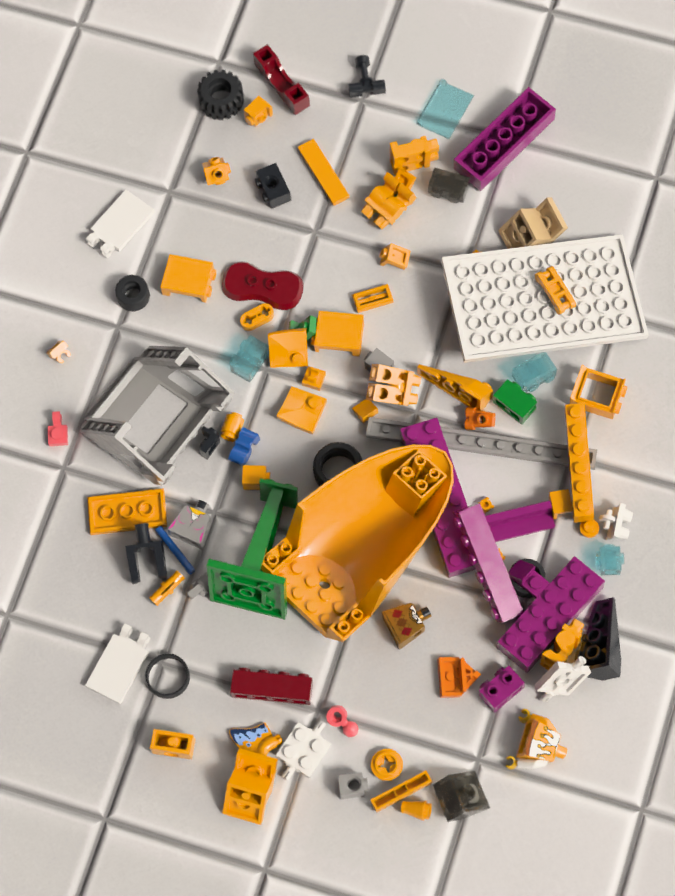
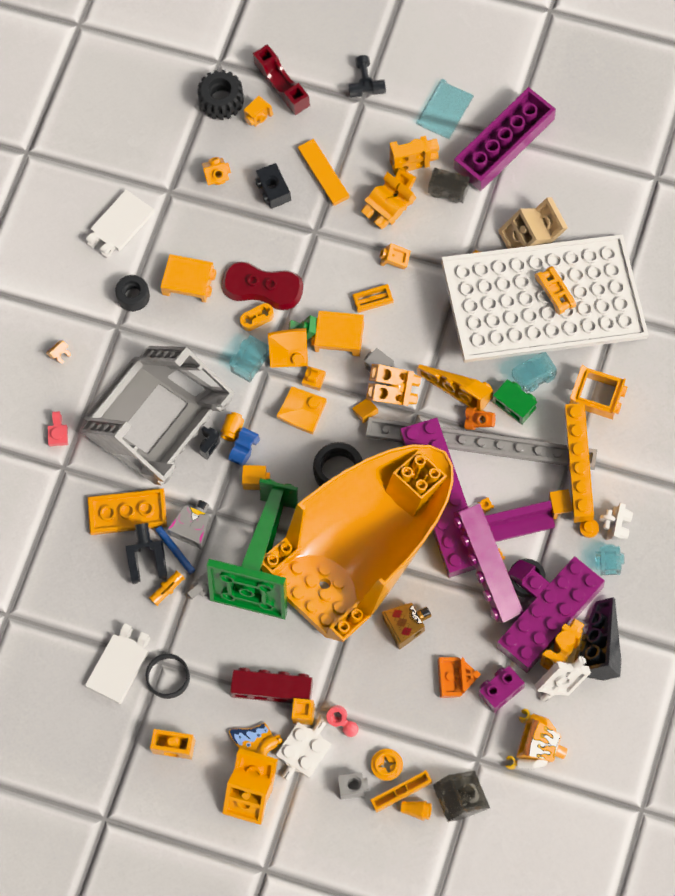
none -> light orange panel [291,698,315,725]

